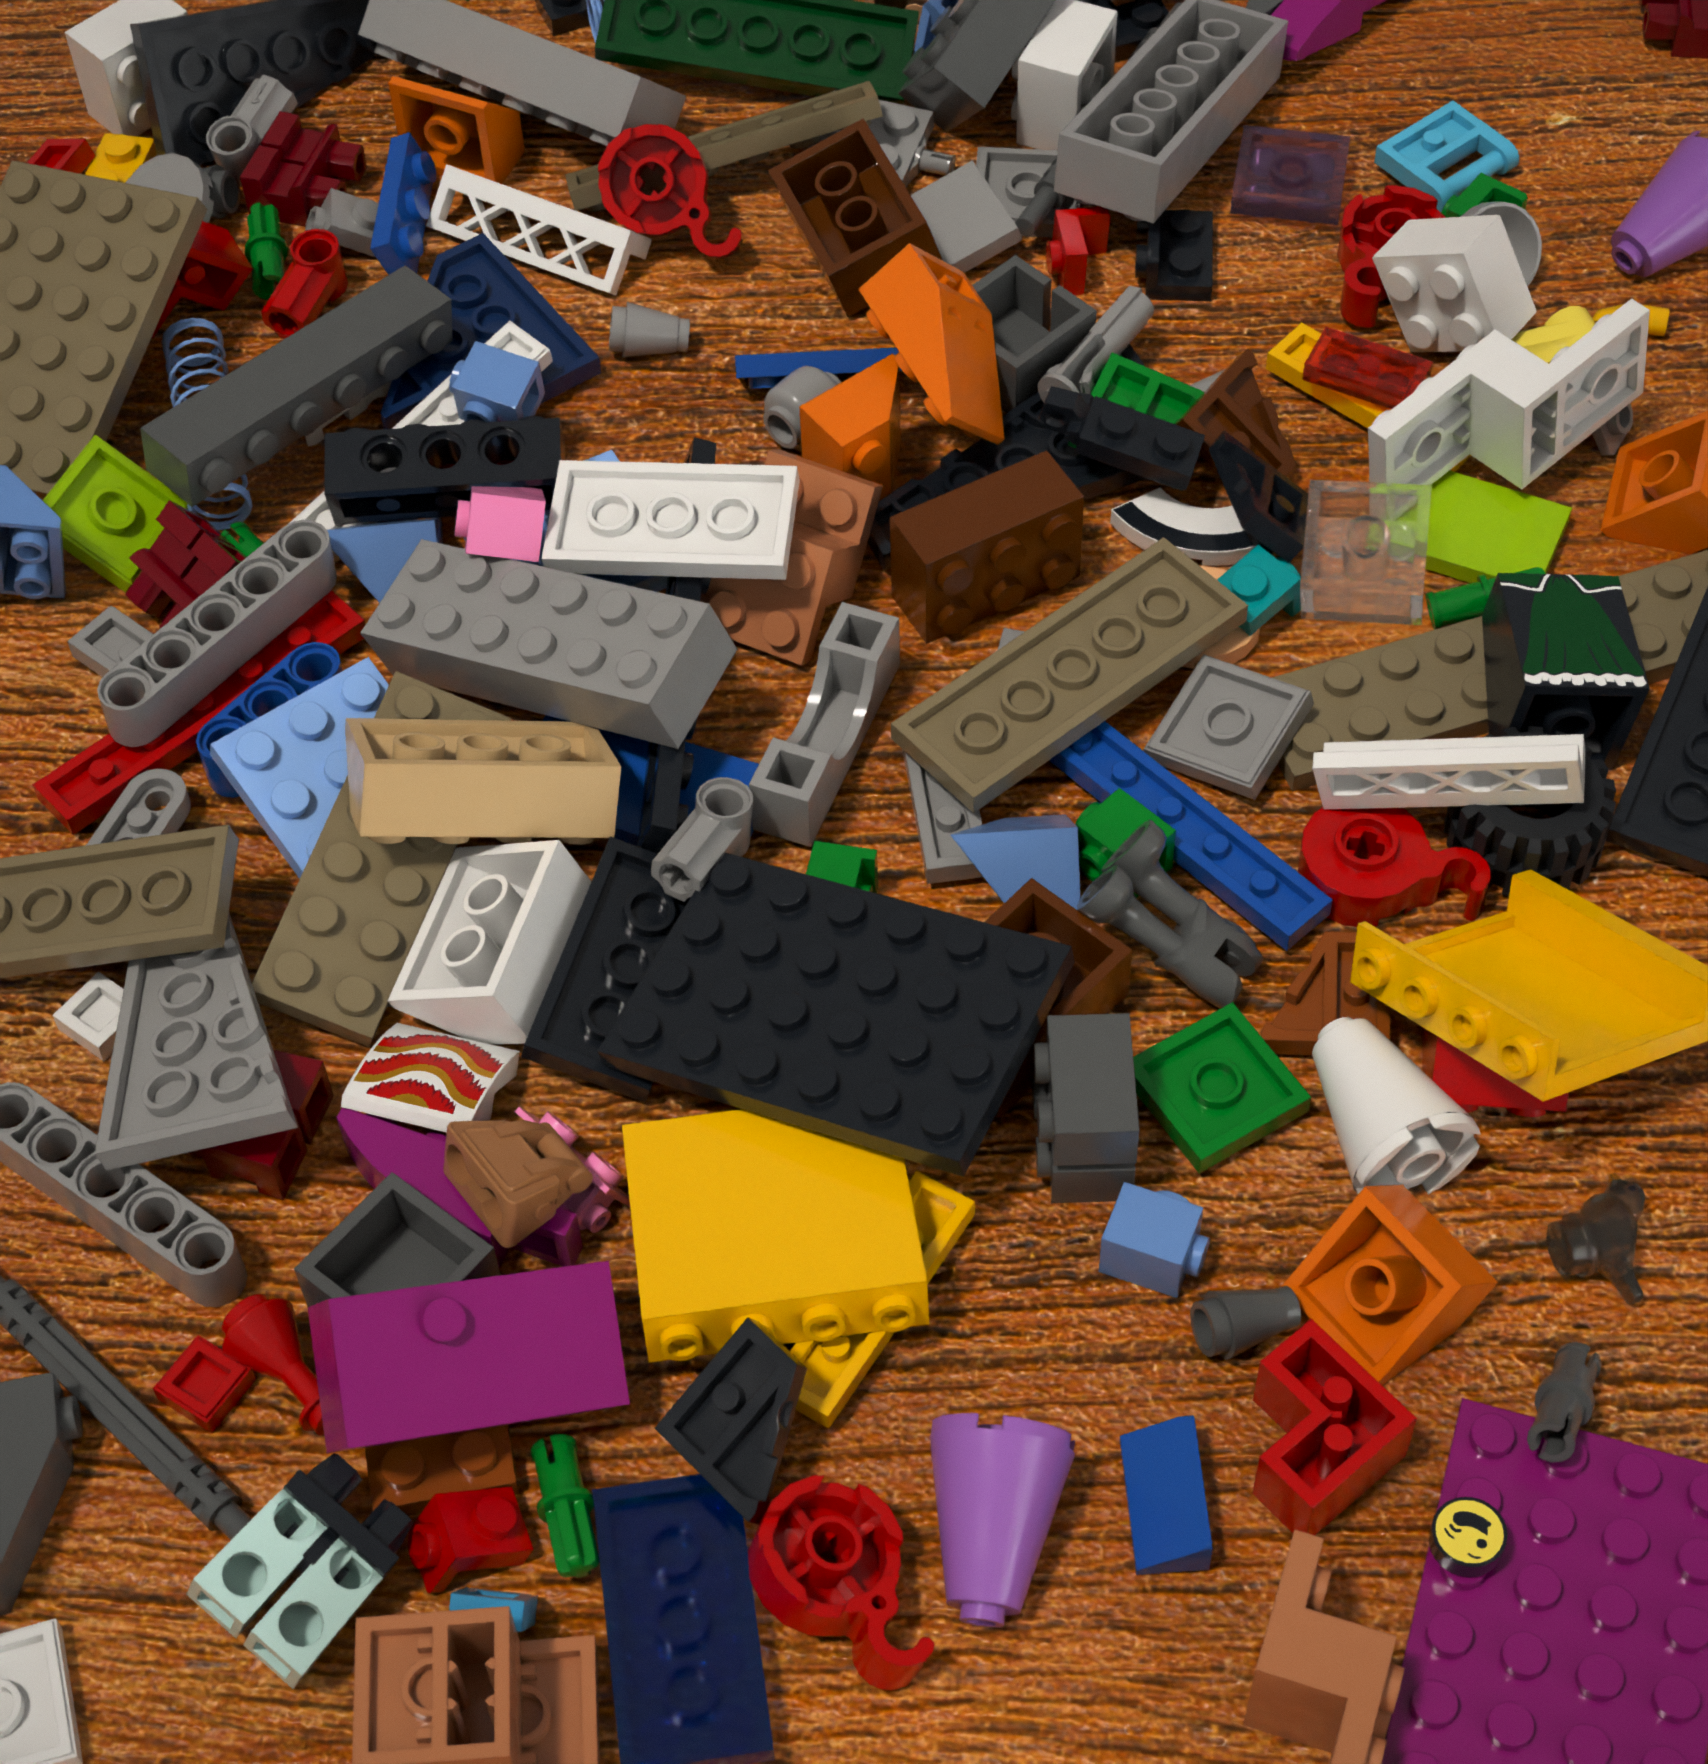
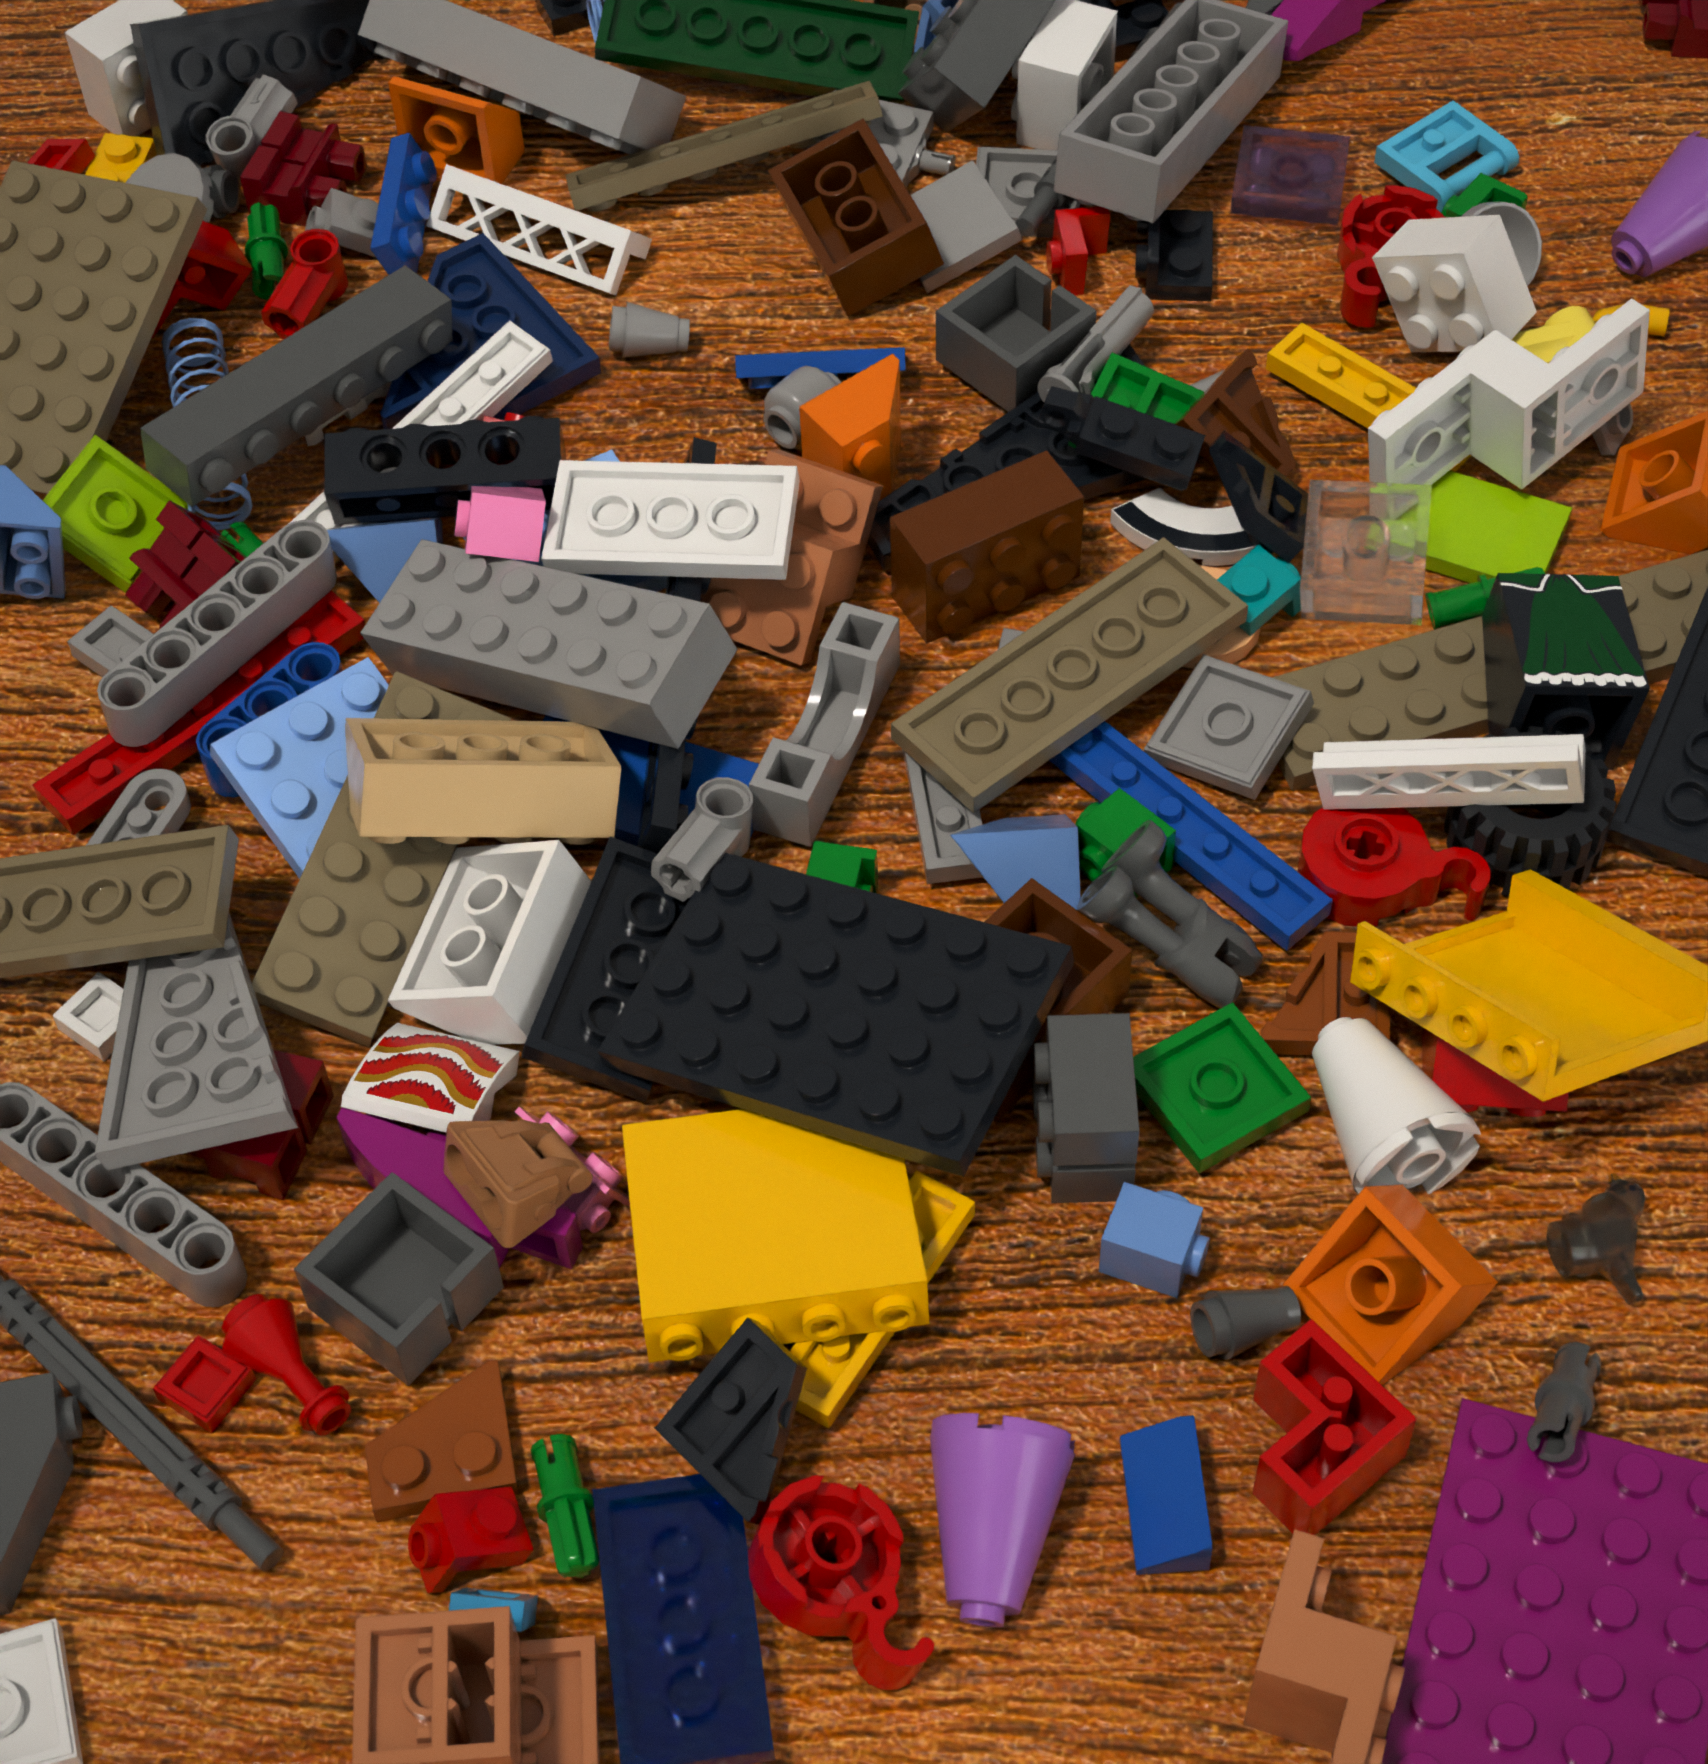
light aqua hips [186,1453,414,1689] -> none
magenta brick [308,1261,630,1453] -> none
medium blue brick [449,341,545,422] -> none
red piece [598,124,744,259] -> none
orange slope [858,243,1005,445] -> none
clear red plate [1302,327,1433,410] -> none
tile [1429,1497,1507,1577] -> none

